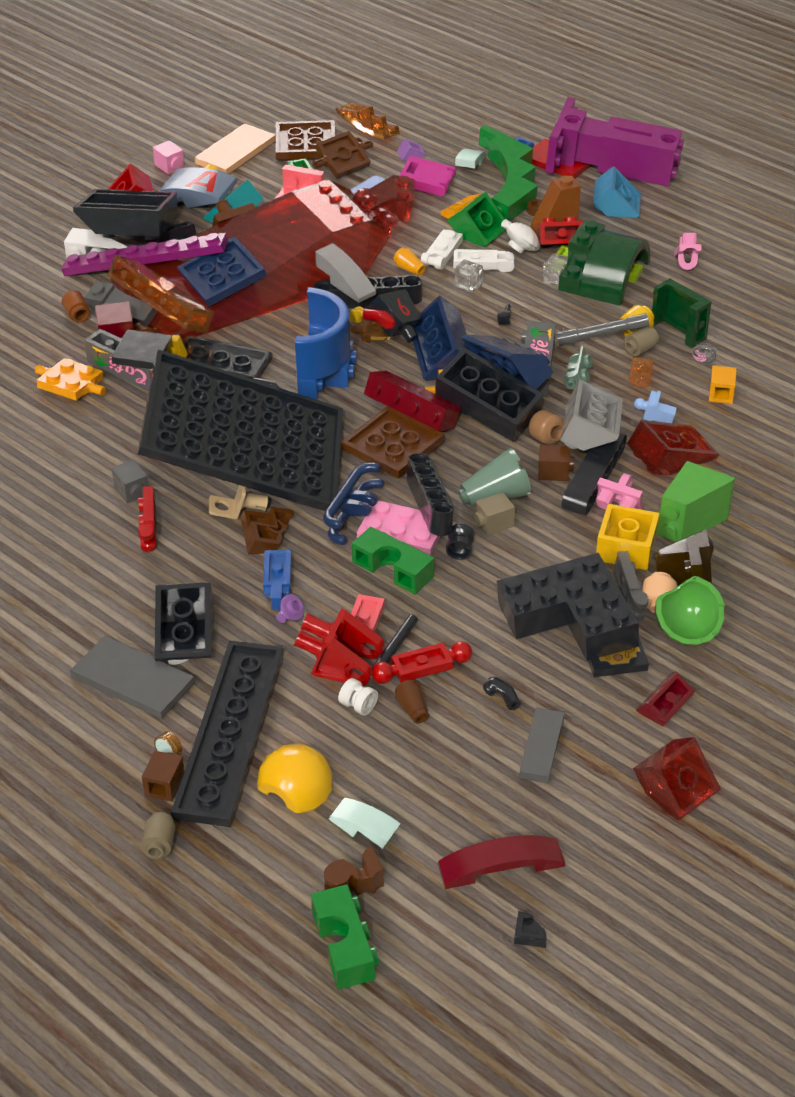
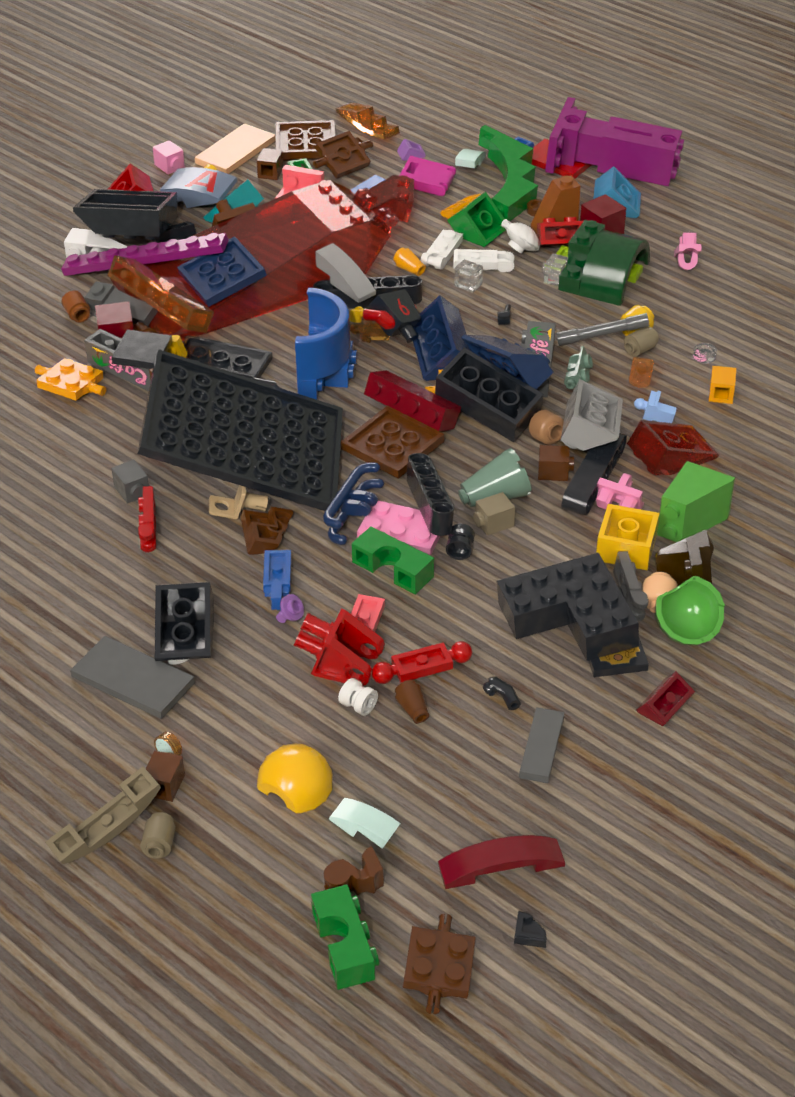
black plate [171,640,284,827] -> none
black bar [371,614,418,672] -> none
clear red slope [633,737,721,820] -> none
dark green panel [651,278,712,348] -> none
none -> dark tan slope [45,766,161,865]
none -> reddish brown brick [256,148,283,180]
none -> reddish brown plate [403,914,476,1014]
none -> dark red head [580,194,626,234]

